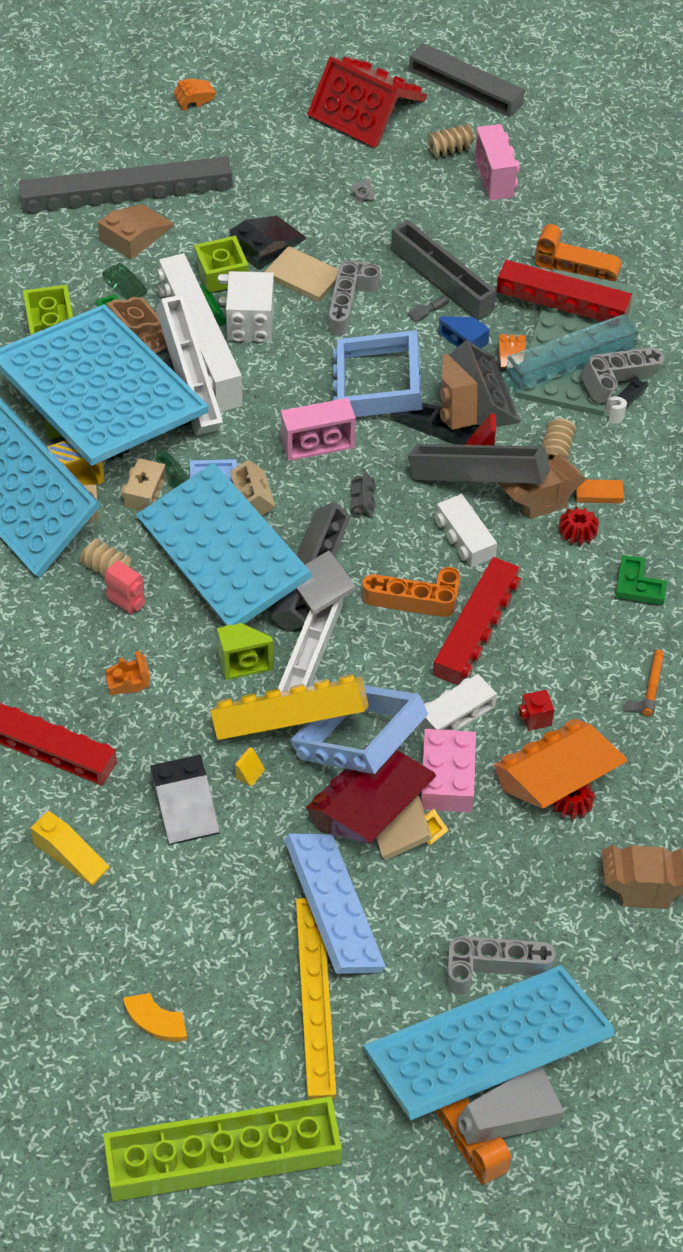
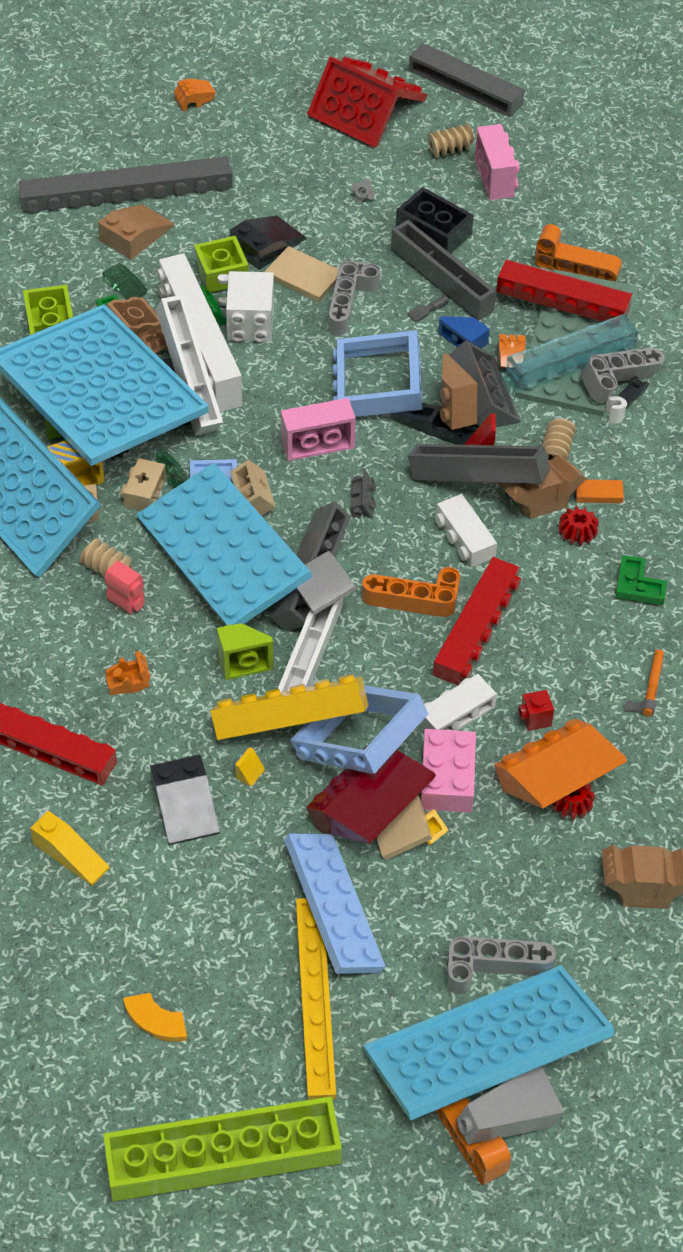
none -> black brick [396,187,474,254]

